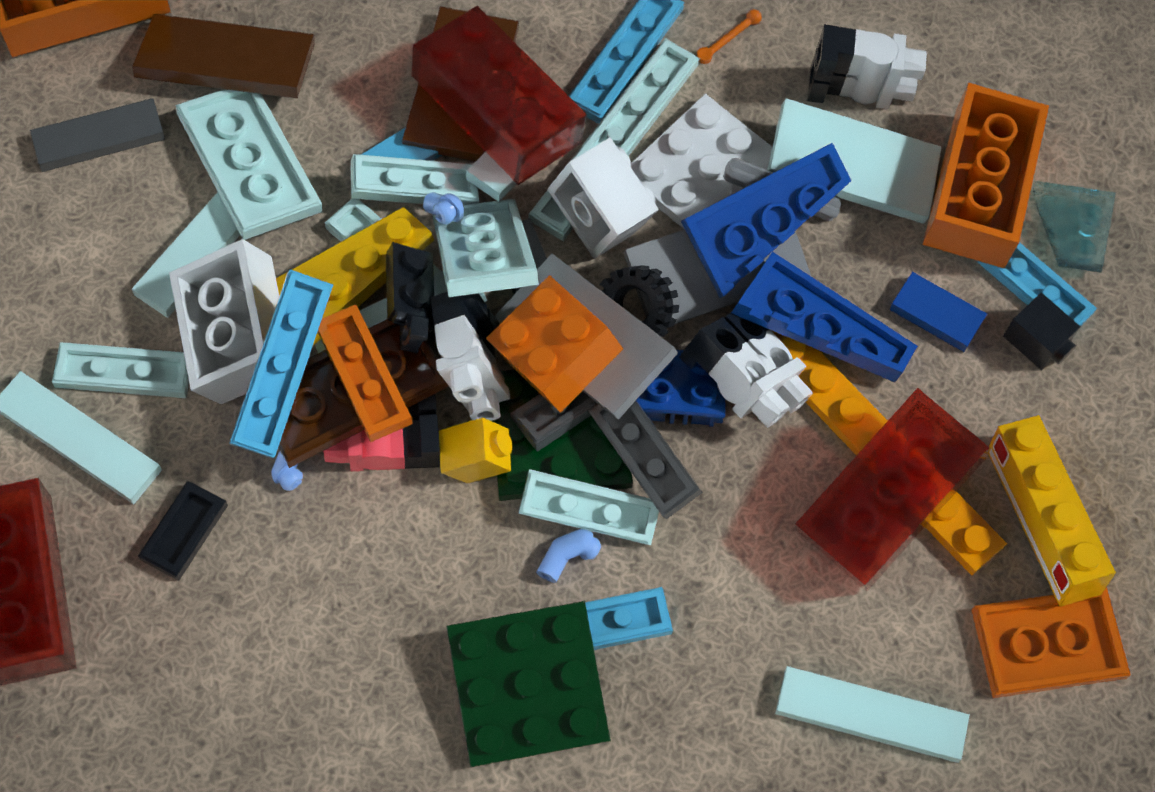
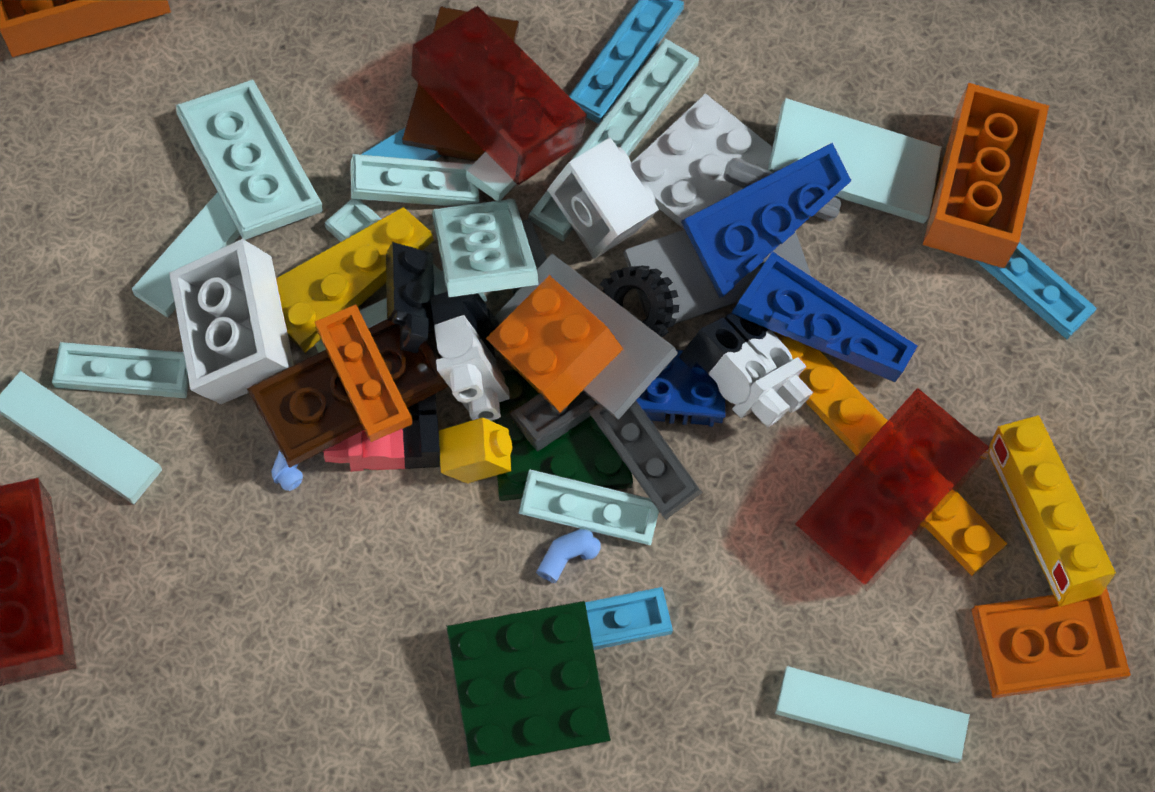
dark grey tile [30,98,165,172] -> none
reddish brown tile [132,14,315,98] -> none
black tile [138,481,228,581] -> none
medium azure tile [229,269,333,458] -> none
light blue arm [423,192,464,224] -> none
orange hinge [697,9,762,64] -> none
white hips [807,24,927,109] -> none
blue tile [889,271,987,352] -> none
black brick [1003,292,1081,371] -> none
clear light blue wing [1032,180,1116,273] -> none

